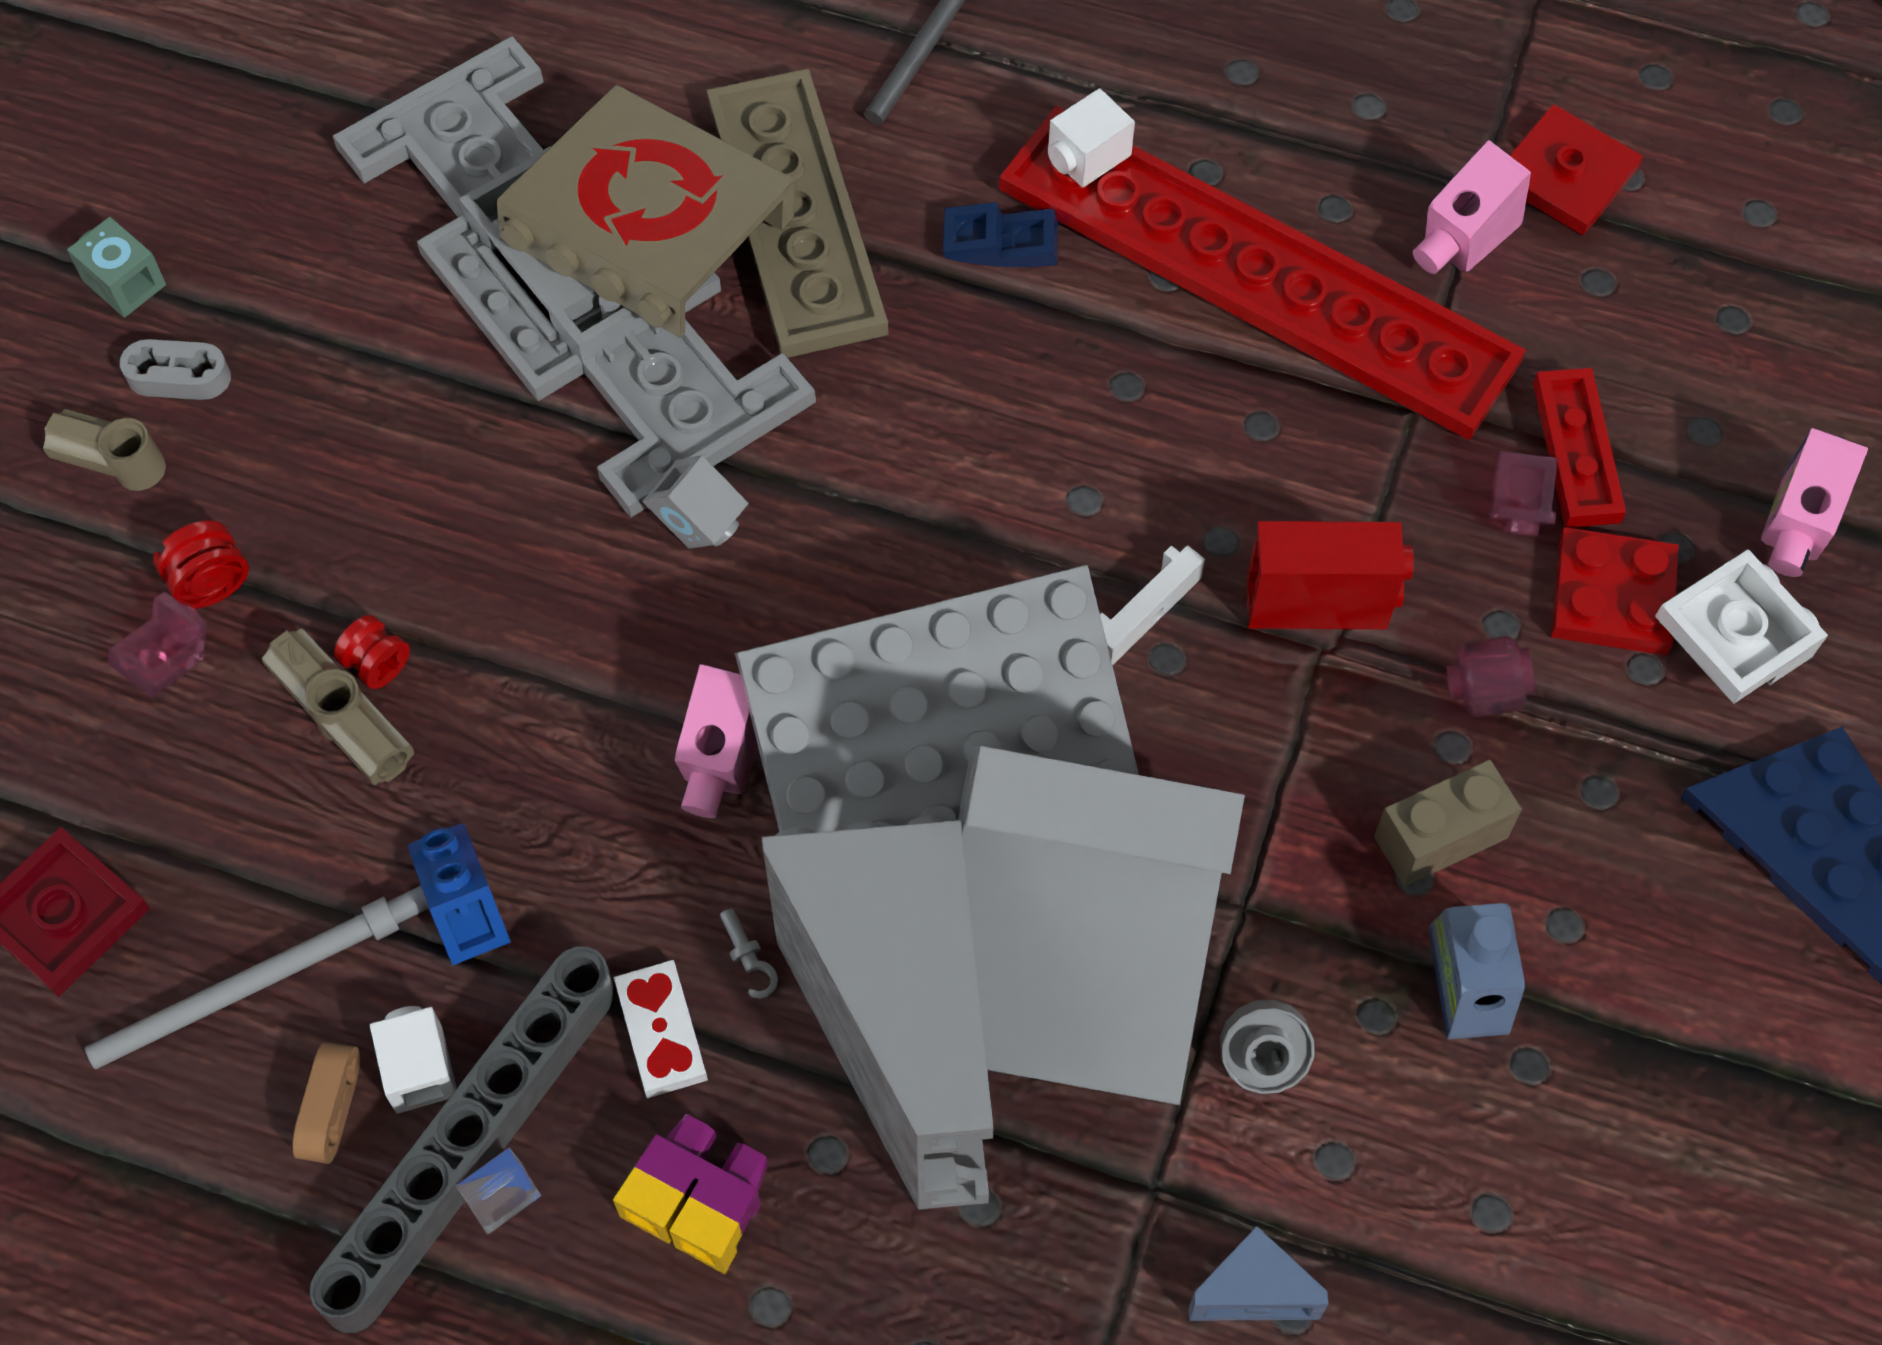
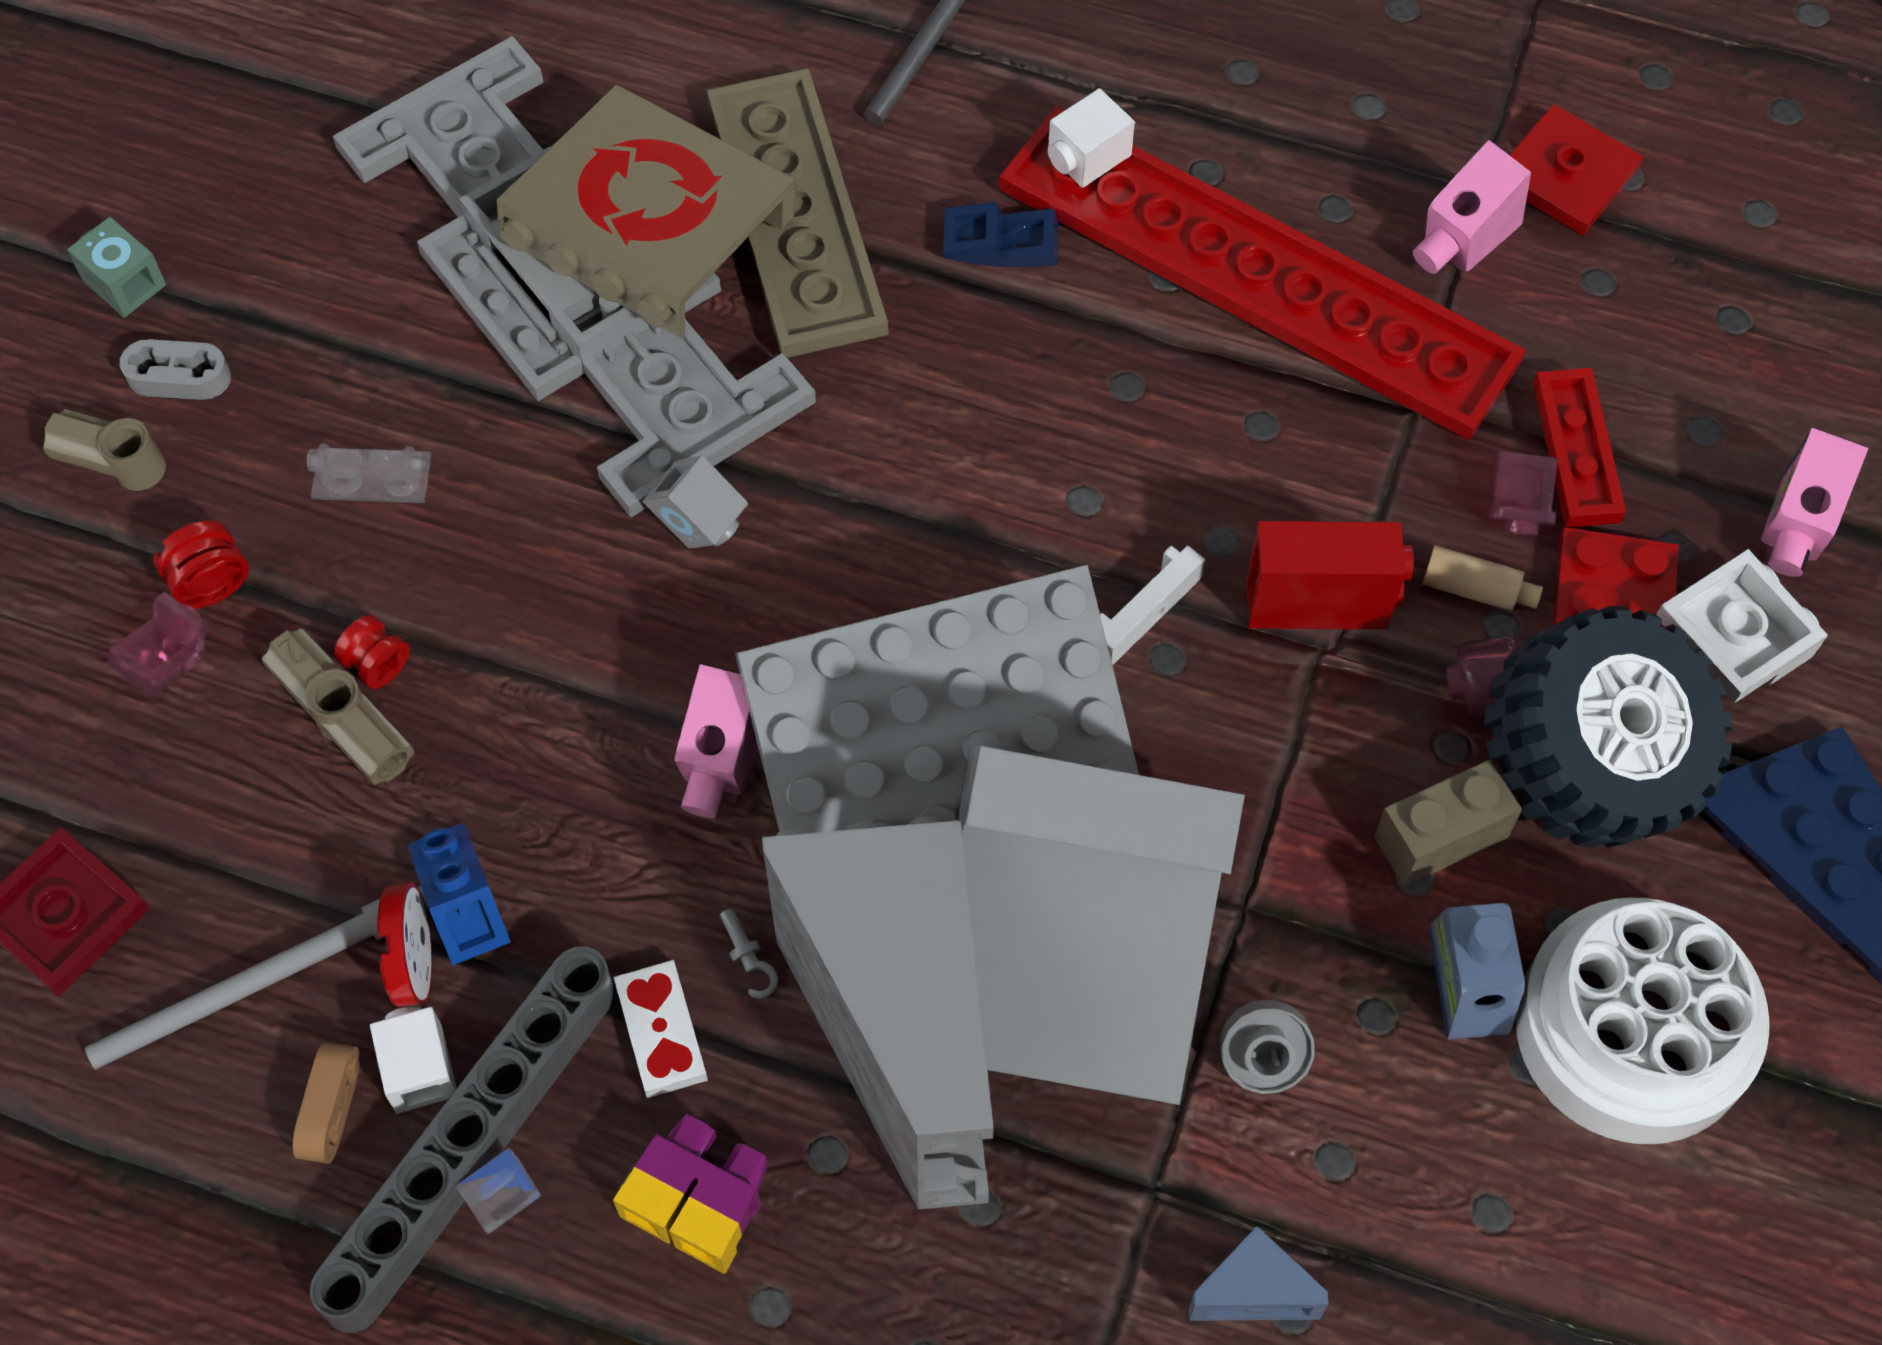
none -> clear hinge [307,444,432,503]
none -> tile [377,881,432,1007]
none -> tan cylinder [1422,545,1543,612]
none -> black wheel [1485,606,1732,848]
none -> white wheel [1515,898,1769,1144]

